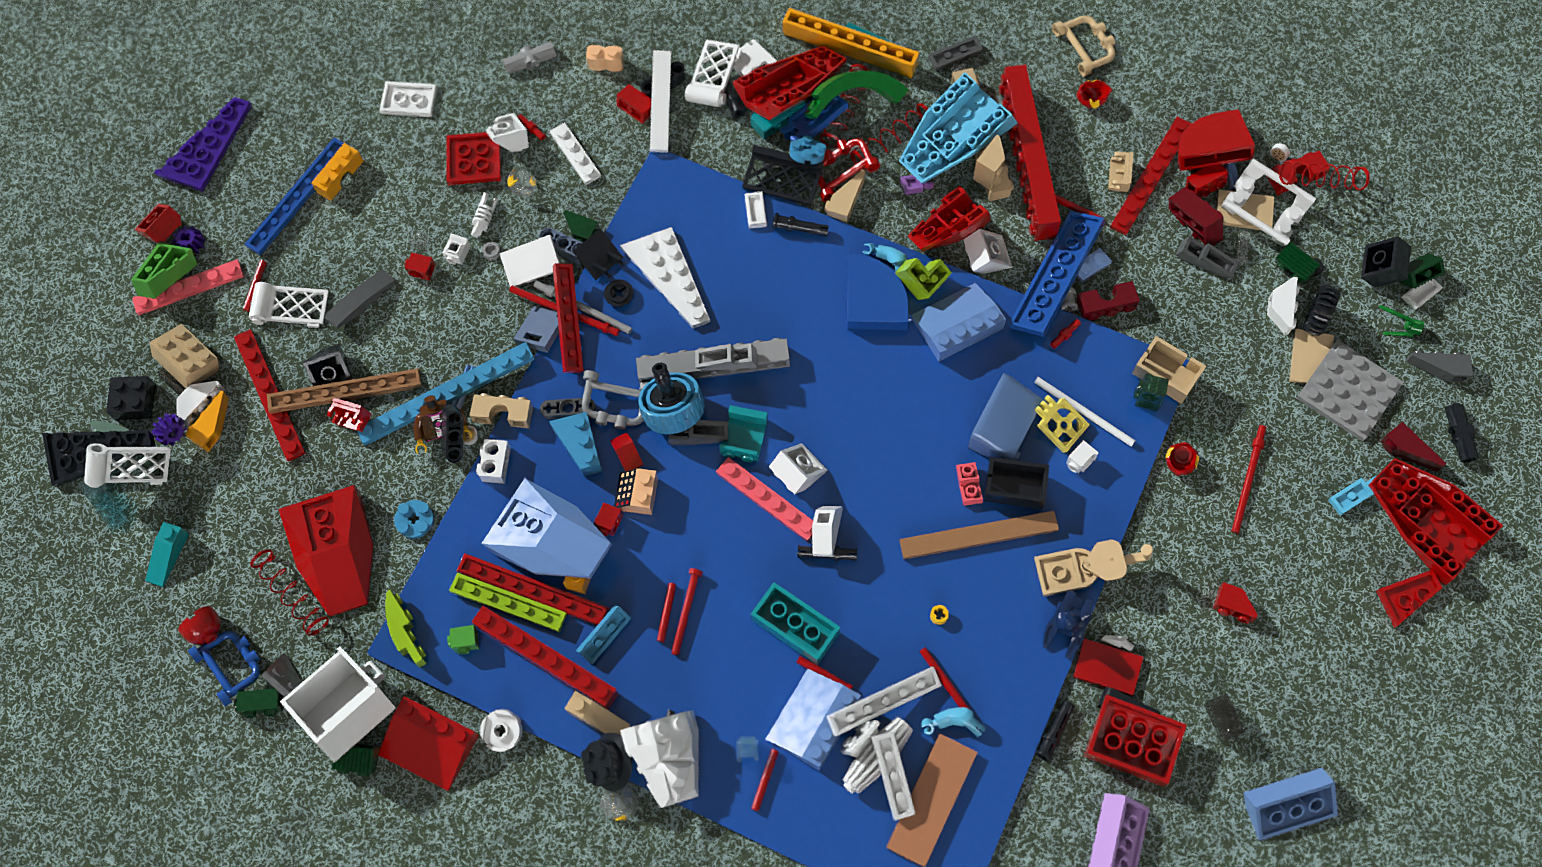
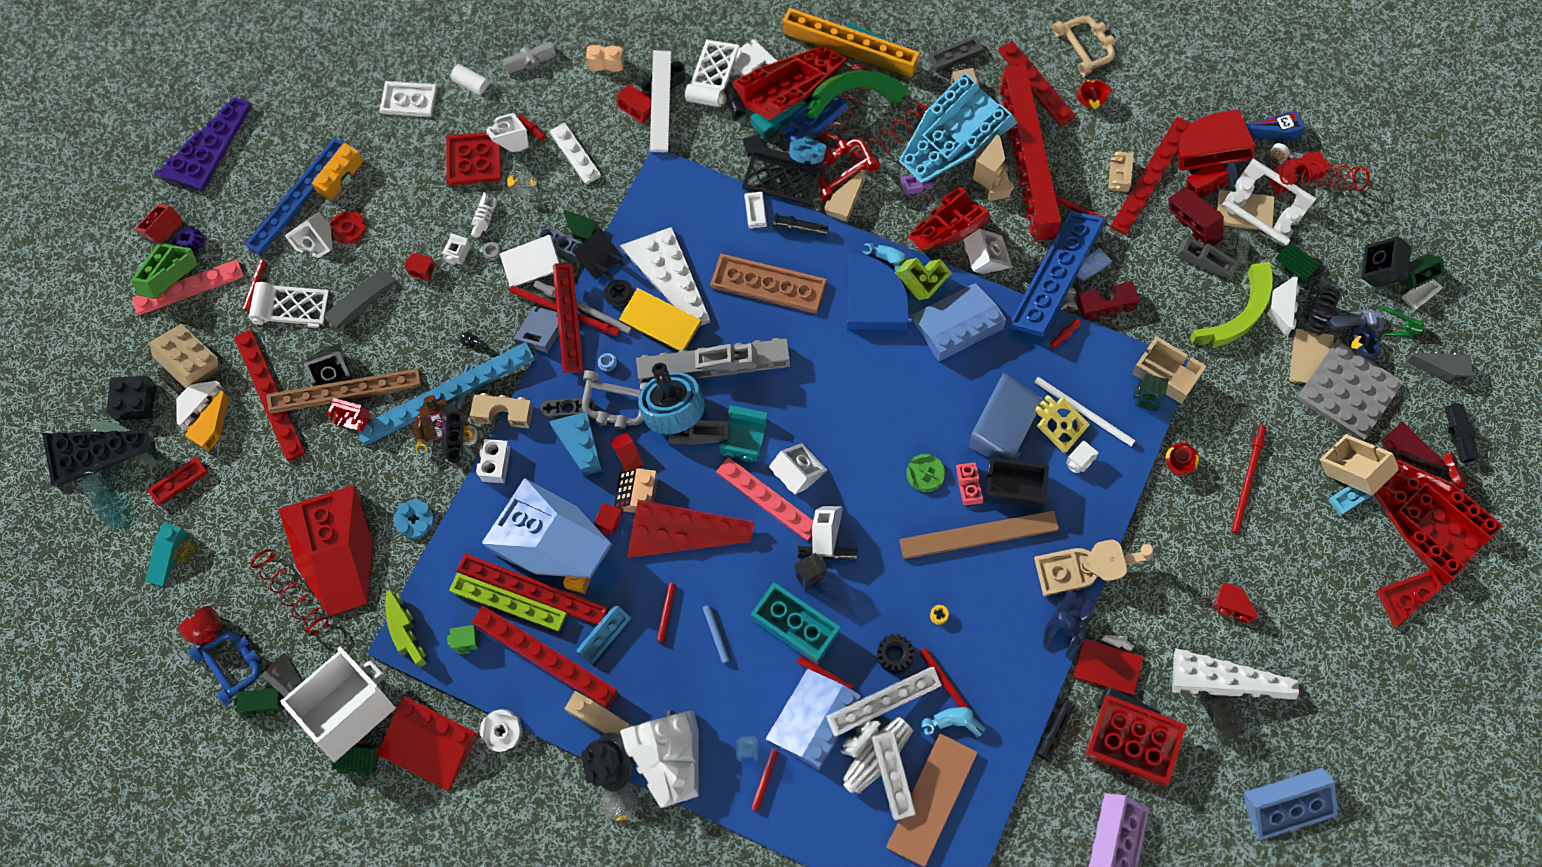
white piece [84,443,171,488] -> none
dark purple gear [151,413,187,446] -> none
red bar [671,568,703,656] -> none
none -> red plate [147,456,209,506]
none -> clear yellow piece [173,540,196,565]
none -> white slope [285,212,332,258]
none -> red tile [330,211,366,245]
none -> white brick [451,64,490,96]
none -> black bar [460,332,488,348]
none -> light blue plate [598,353,617,372]
none -> yellow tile [619,288,702,351]
none -> red wing [627,499,755,558]
none -> medium blue bar [703,605,730,664]
none -> nougat tile [710,253,827,314]
none -> black tile [742,134,763,156]
none -> clear smoke brick [795,553,827,592]
none -> black tyre [877,634,914,673]
none -> bright green tile [906,454,945,492]
none -> red plate [998,41,1075,127]
none -> white wing [1172,648,1299,699]
none -> lime arch [1190,262,1273,348]
none -> blue slope [1246,110,1305,141]
none -> tan piece [1320,434,1399,496]
none -> sand blue piece [1328,310,1384,331]
none -> dark blue hair [1349,325,1380,359]
none -> red tile [1444,452,1468,490]

